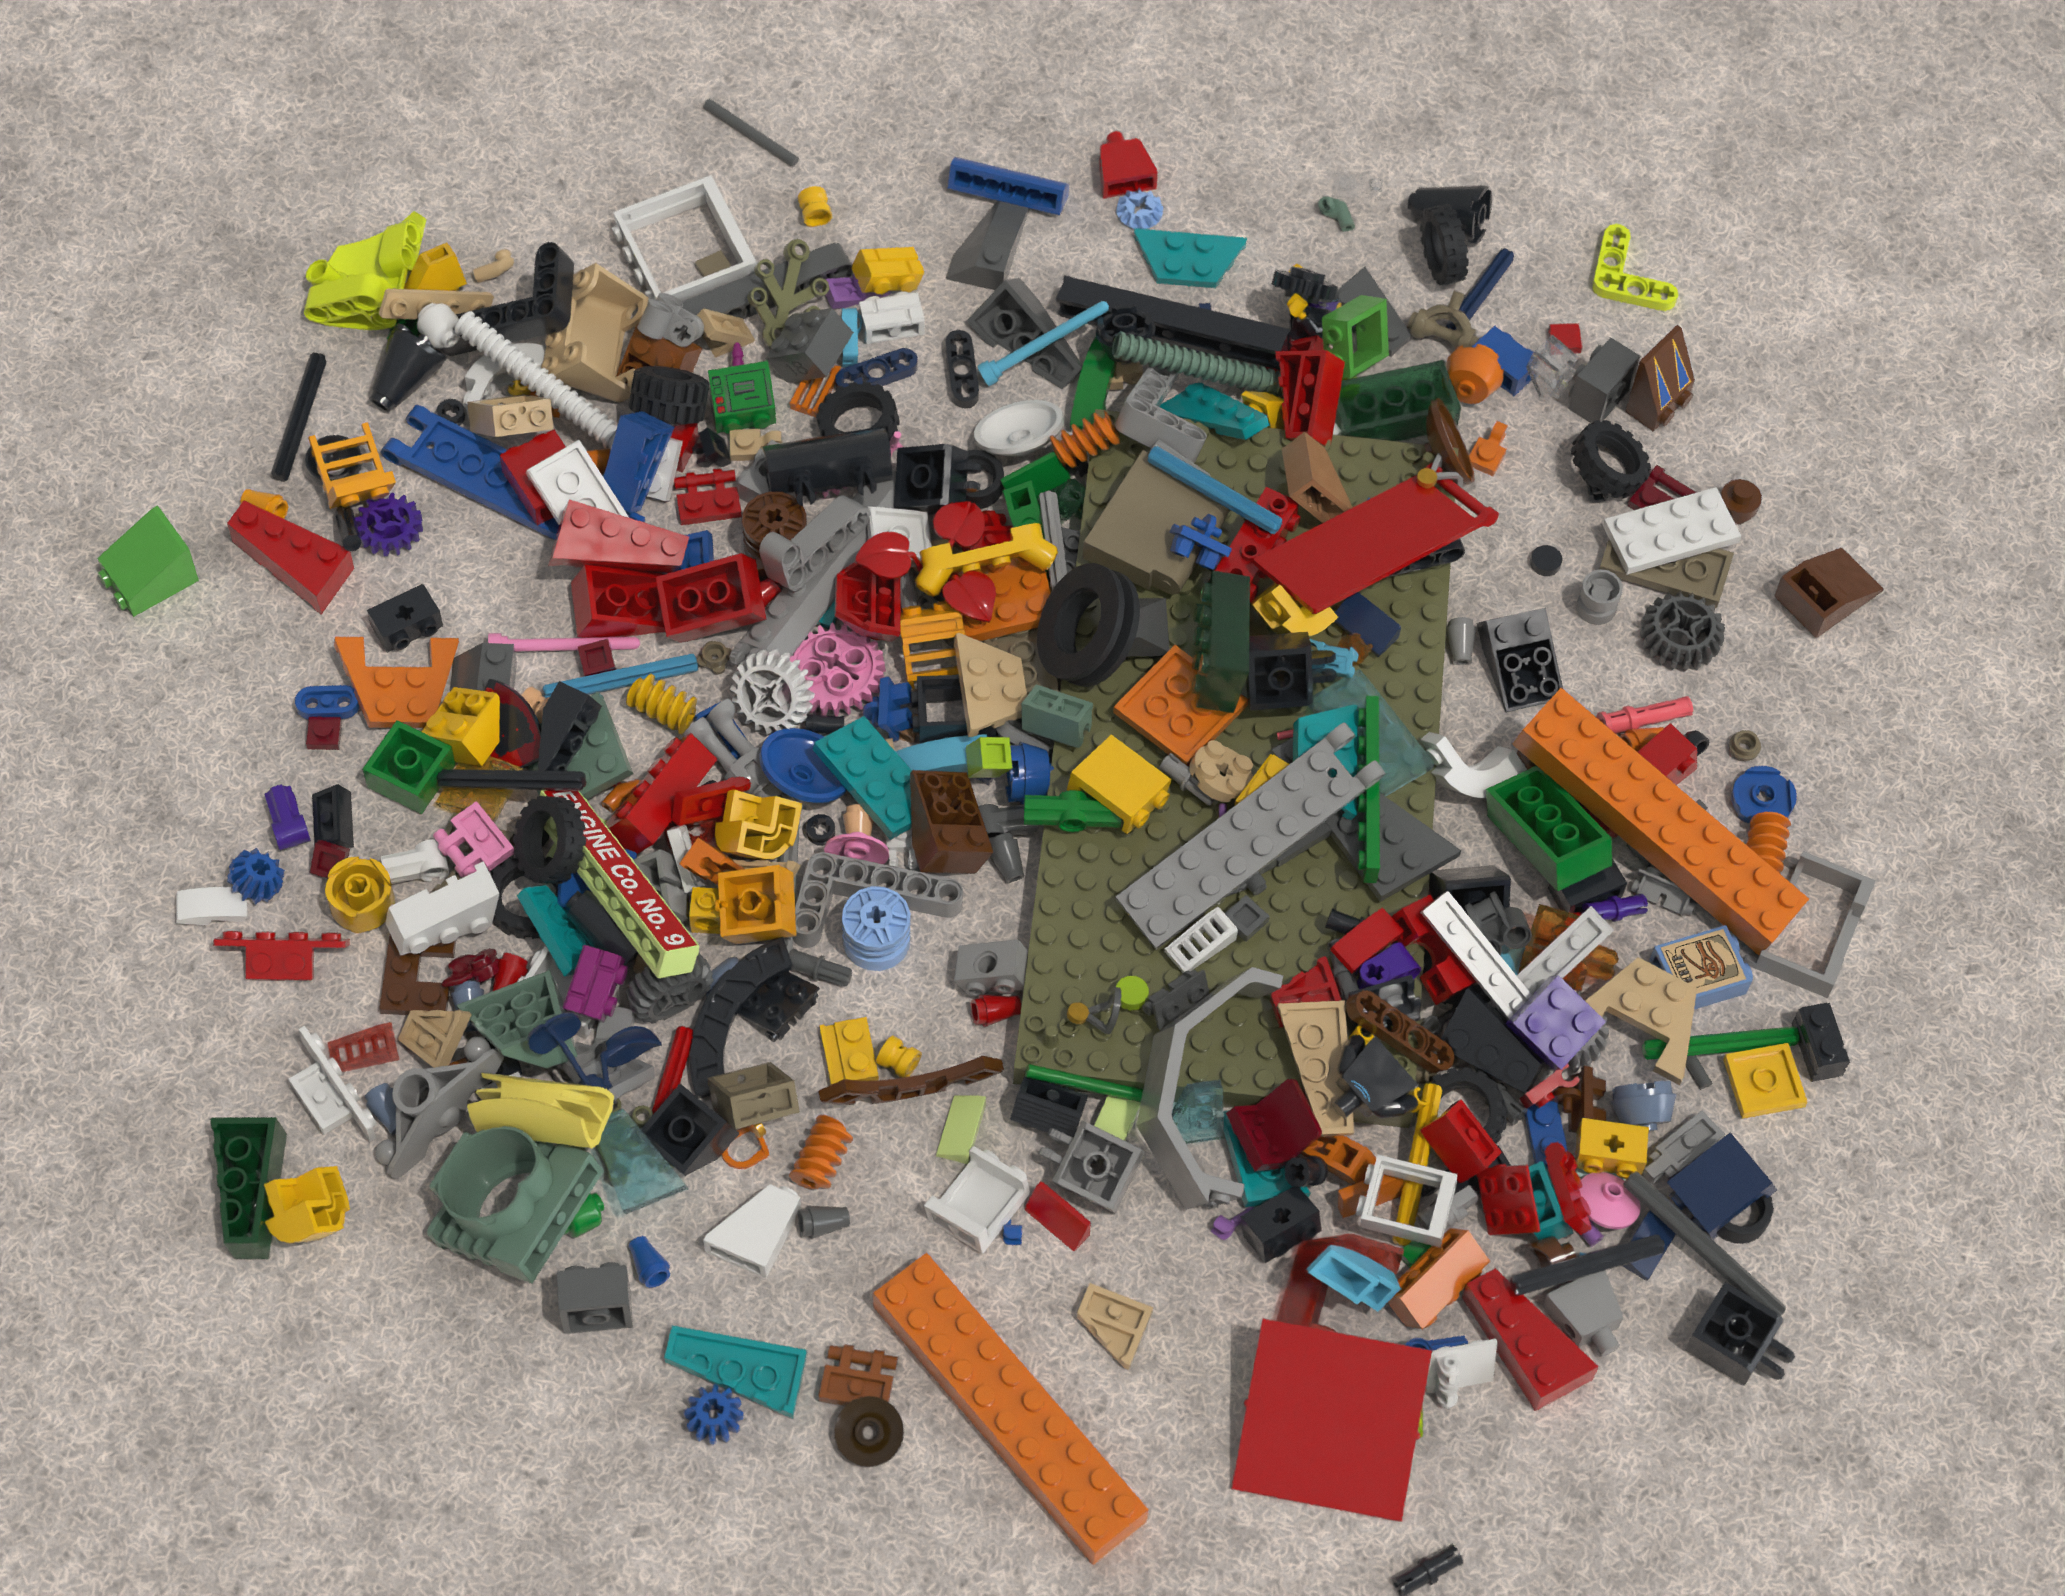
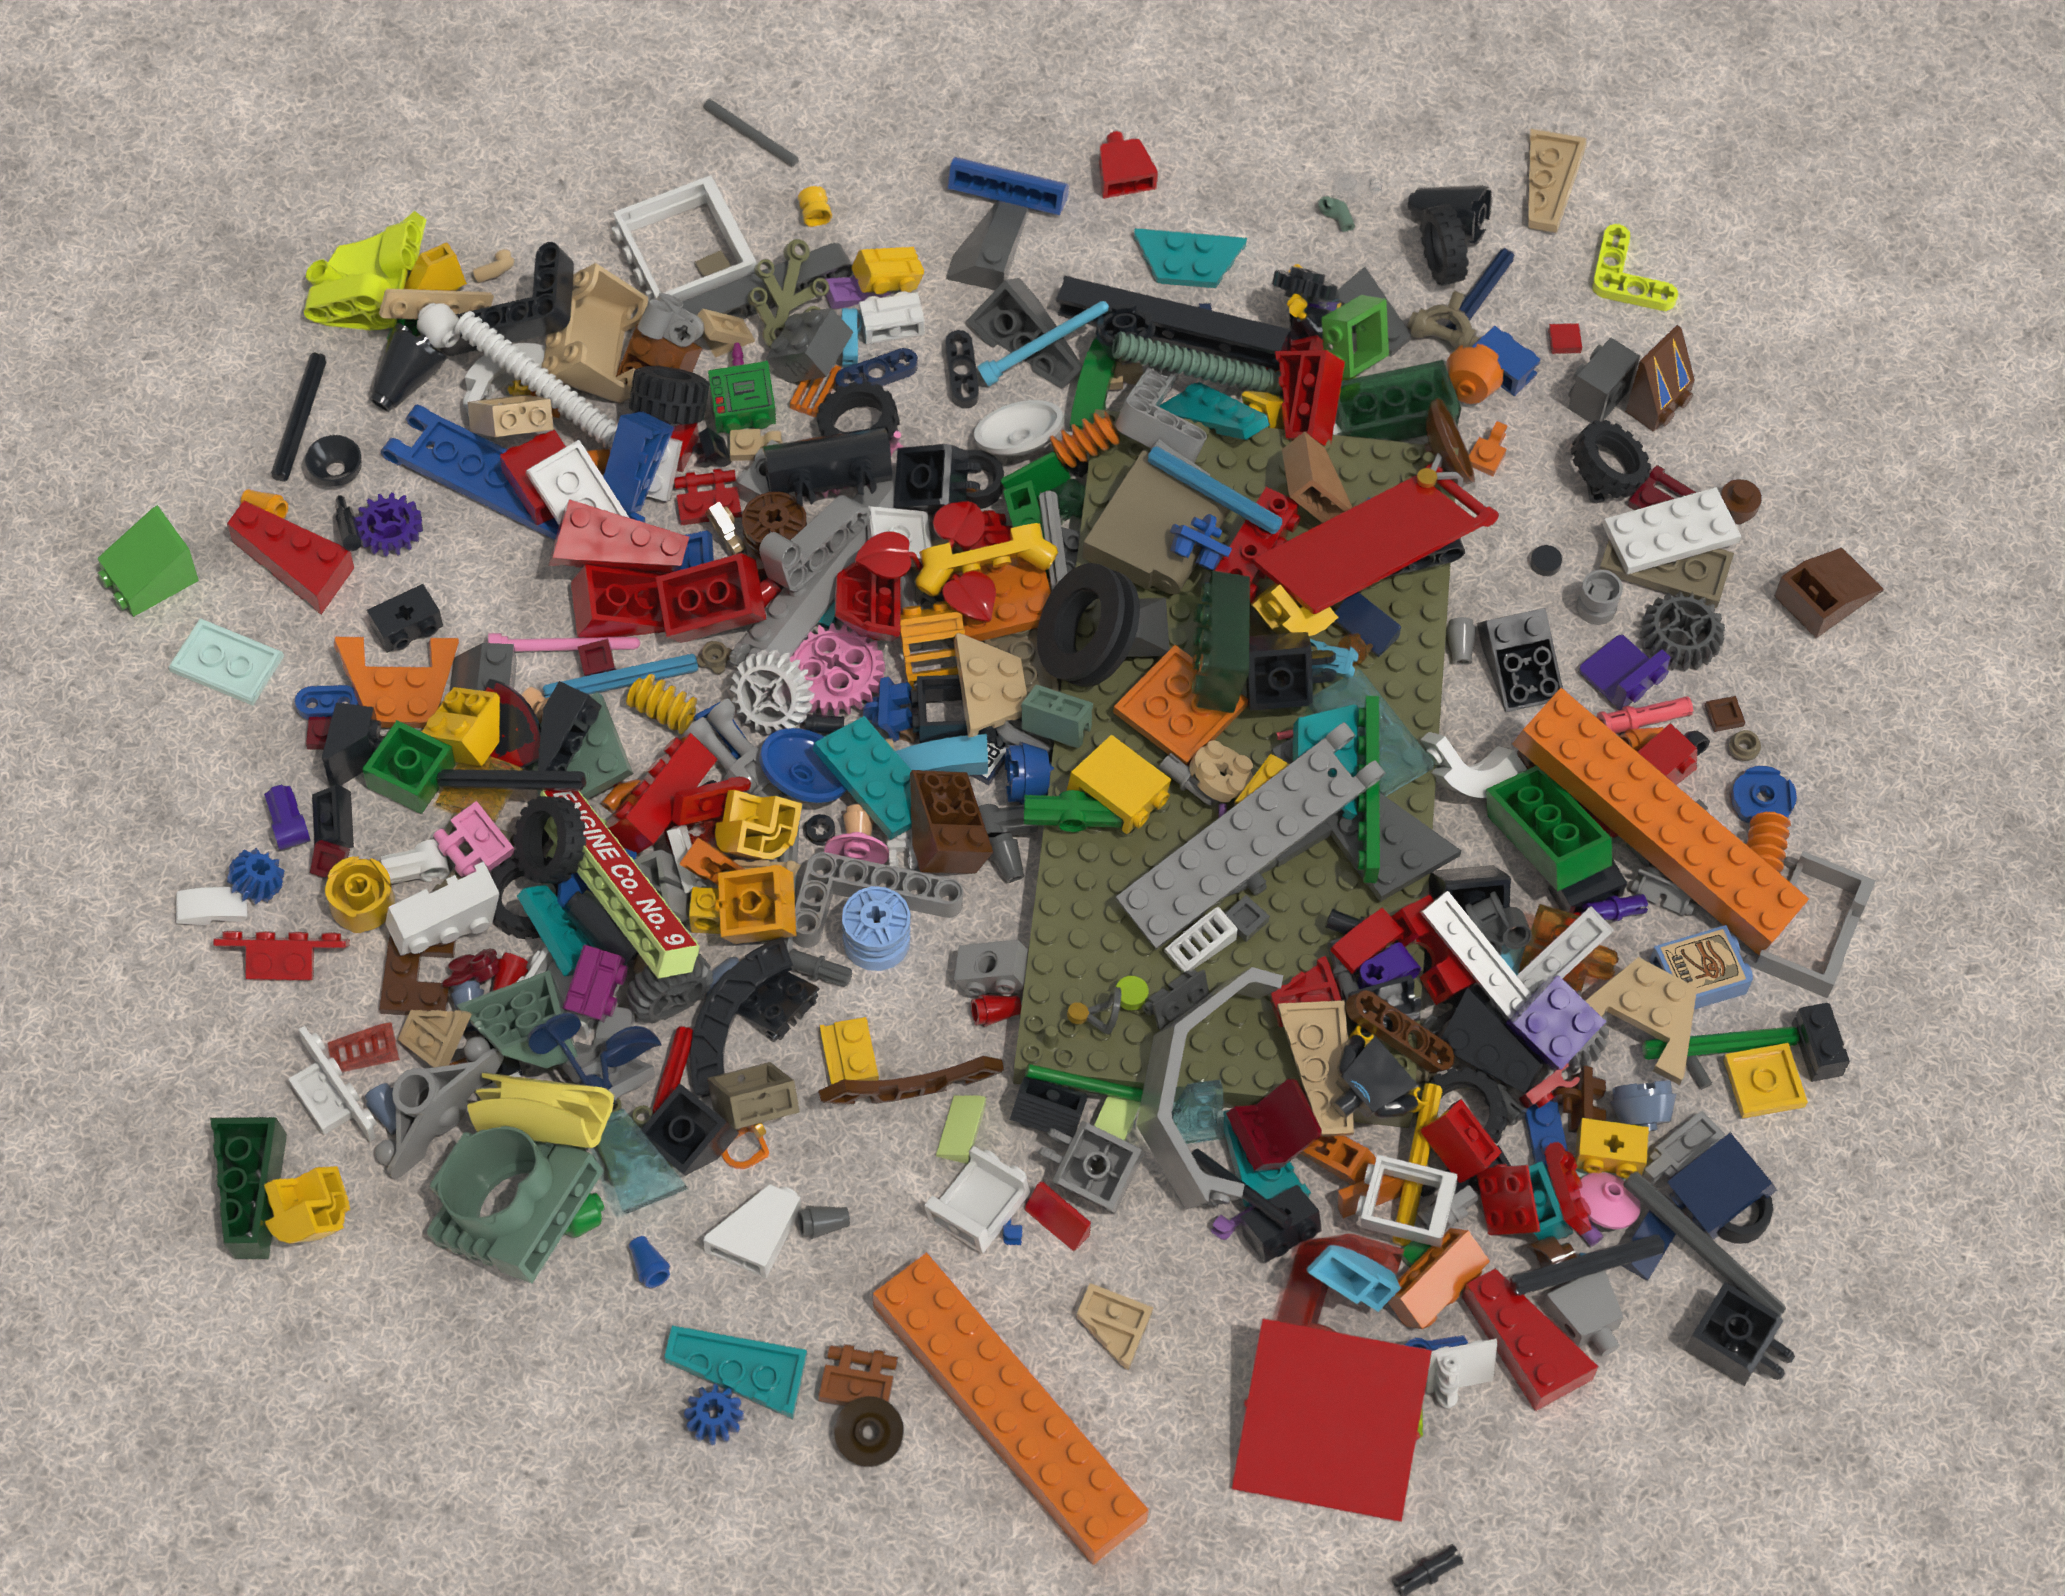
light orange plate [308,422,396,509] -> none
black bush [437,399,465,426] -> none
dark grey brick [557,1262,633,1334] -> none
orange piece [789,1114,853,1190] -> none
yellow wheel [876,1035,922,1078] -> none
lime panel [966,737,1013,778] -> none
light blue gear [1116,188,1163,229] -> none
black bush [1285,1155,1328,1187] -> none
clear slope [1526,335,1579,404] -> none
none -> light aqua tile [169,618,284,706]
none -> black slope [322,702,384,787]
none -> tan plate [705,502,746,555]
none -> black bar [1191,1149,1292,1229]
none -> tan wing [1528,129,1587,233]
none -> dark purple bracket [1579,635,1671,710]
none -> reddish brown tile [1704,696,1745,732]

